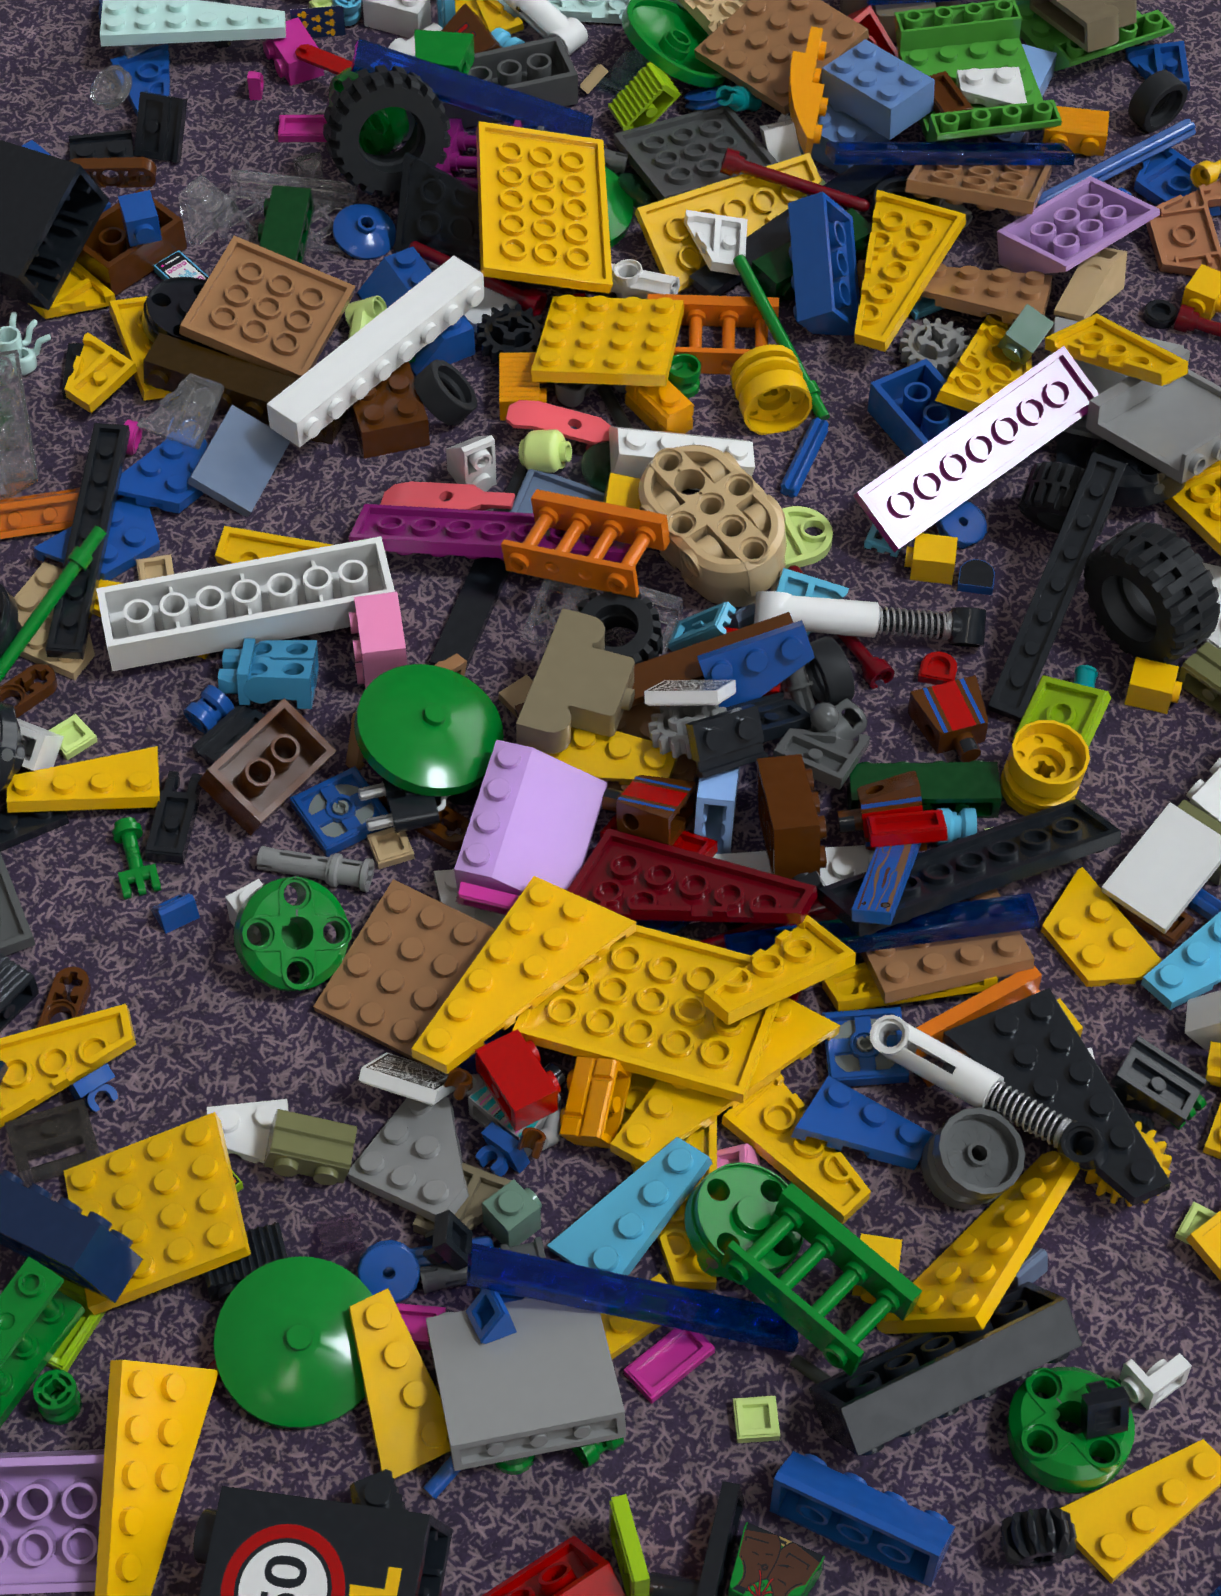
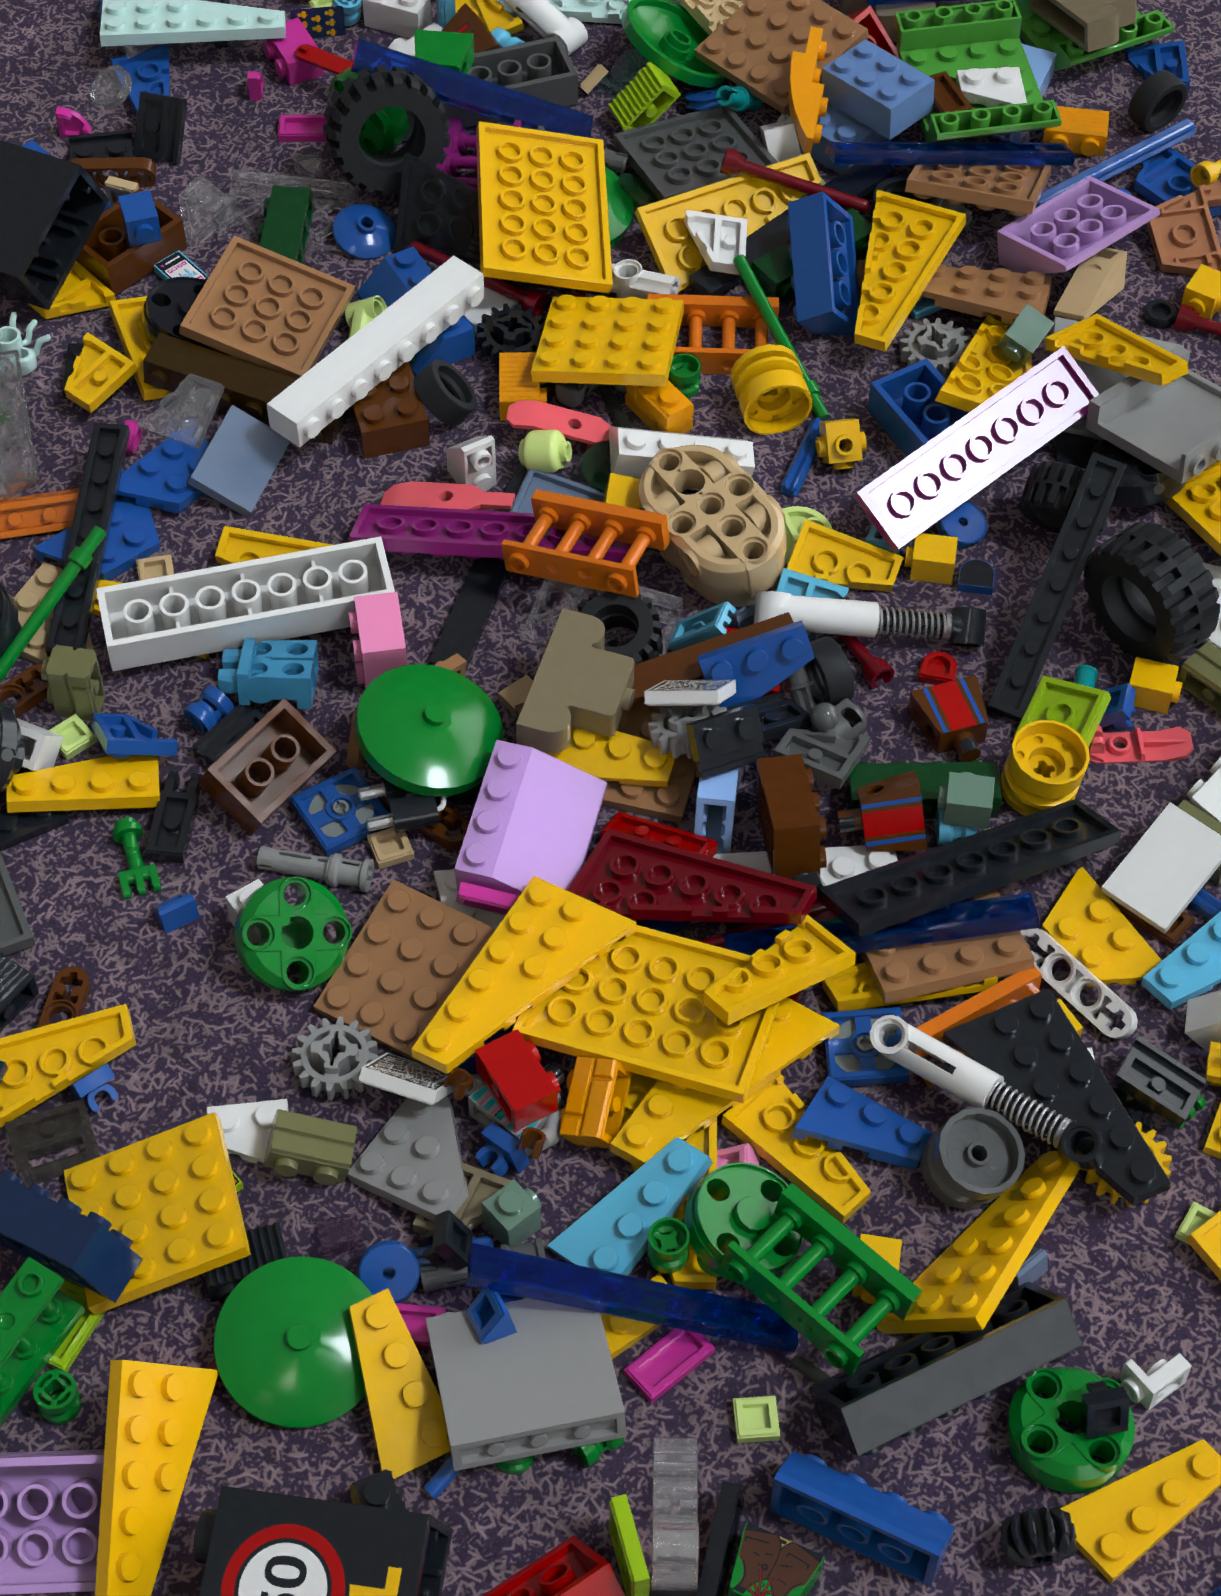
reddish brown torso [602,775,697,846] -> none
blue tile [851,843,922,925] -> none
red tile [866,809,948,848] -> none
none -> olive brick [41,645,106,721]
none -> dark pink tile [55,106,92,137]
none -> blue wing [91,713,178,759]
none -> tan tile [105,176,139,207]
none -> light grey gear [292,1016,378,1101]
none -> green wheel [647,1217,690,1274]
none -> clear beam [652,1437,699,1591]
none -> yellow wing [786,519,903,592]
none -> yellow brick [816,418,867,470]
none -> sand green brick [937,772,995,829]
none -> white beam [1020,927,1138,1039]
none -> coral piece [1088,725,1194,764]
none -> blue tile [1099,683,1136,730]

